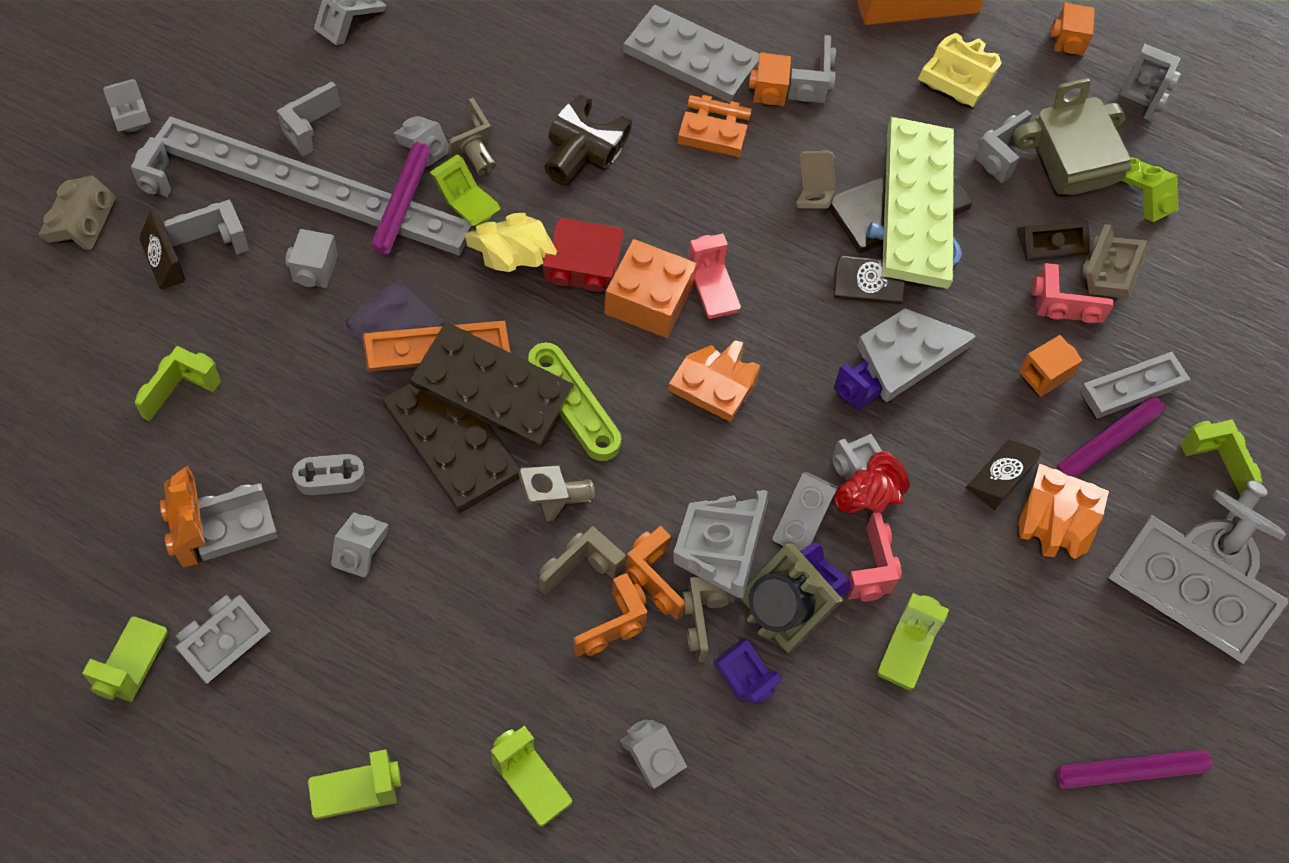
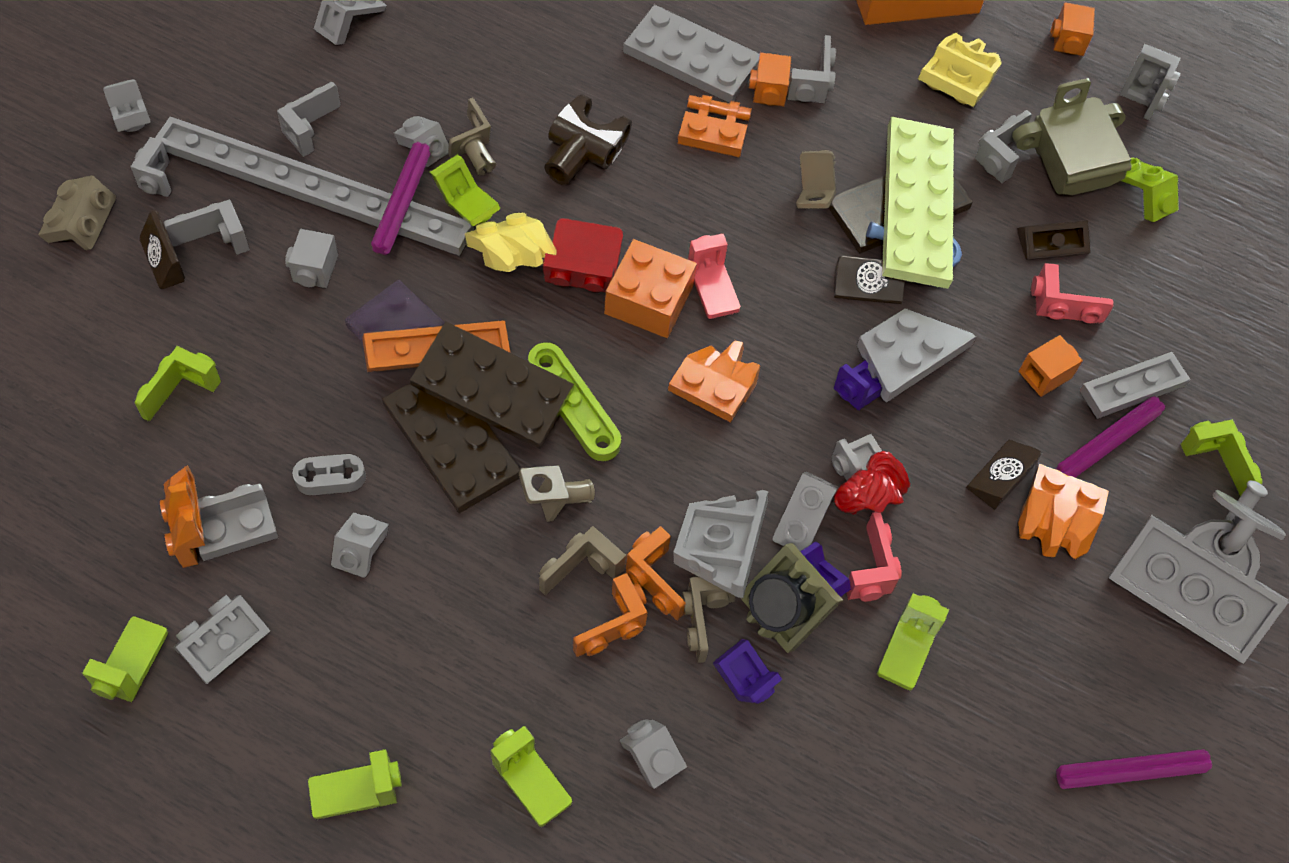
dark tan bracket [1082,224,1149,299] -> none

